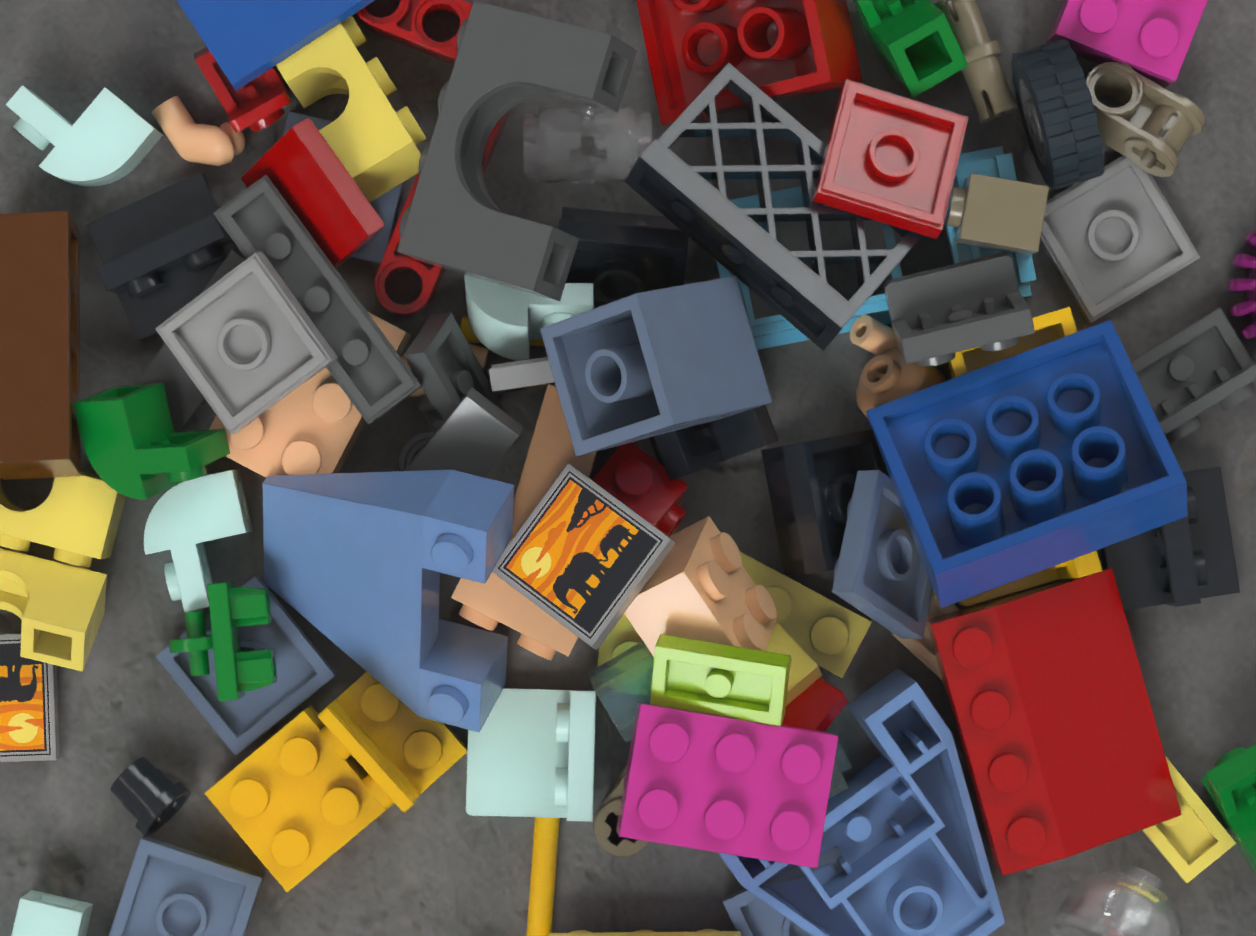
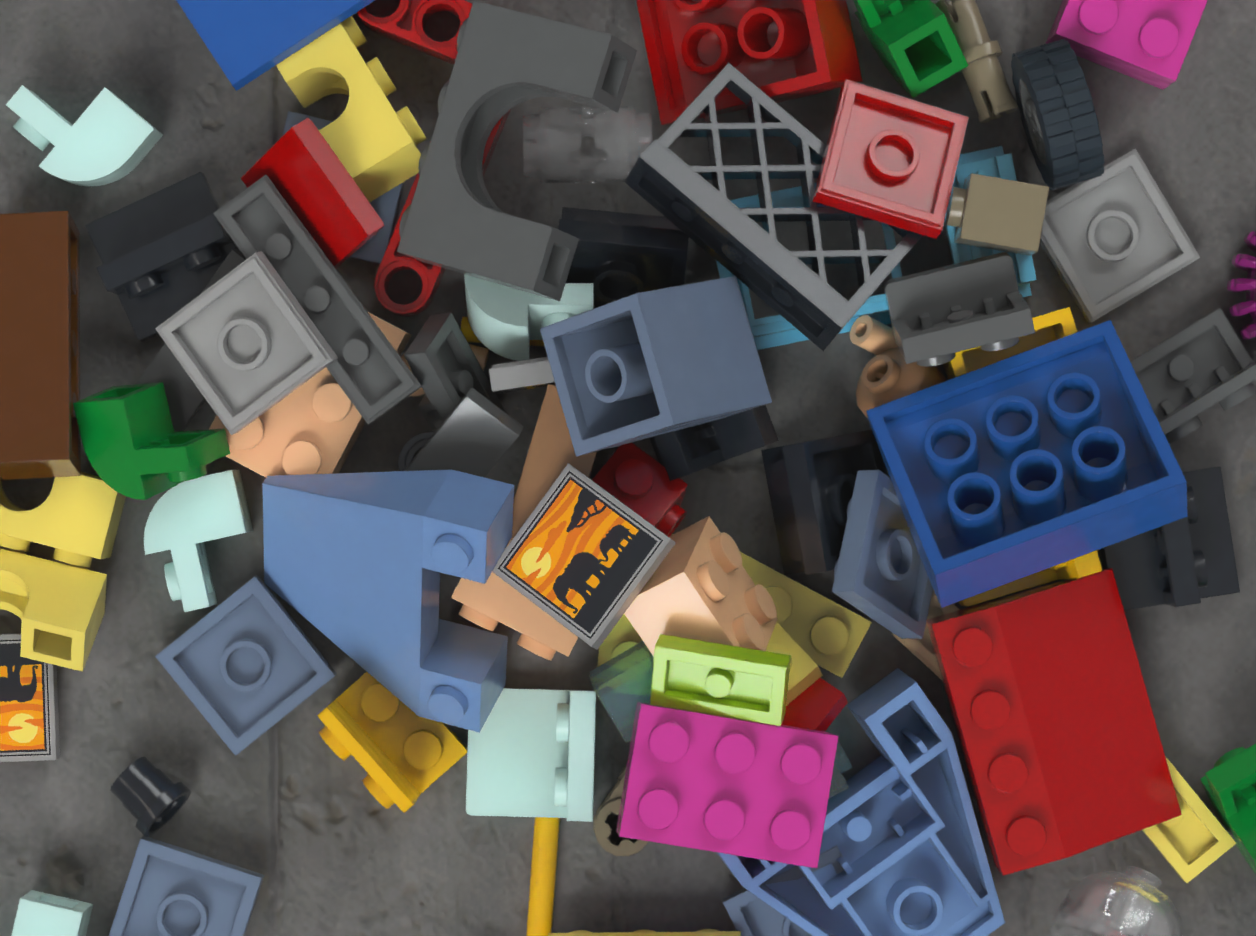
light nougat arm [152,96,245,166] -> none
green hips [169,580,277,702] -> none
red bracket [194,47,291,133] -> none
yellow brick [204,705,387,892] -> none
dark tan piece [1086,62,1206,177] -> none

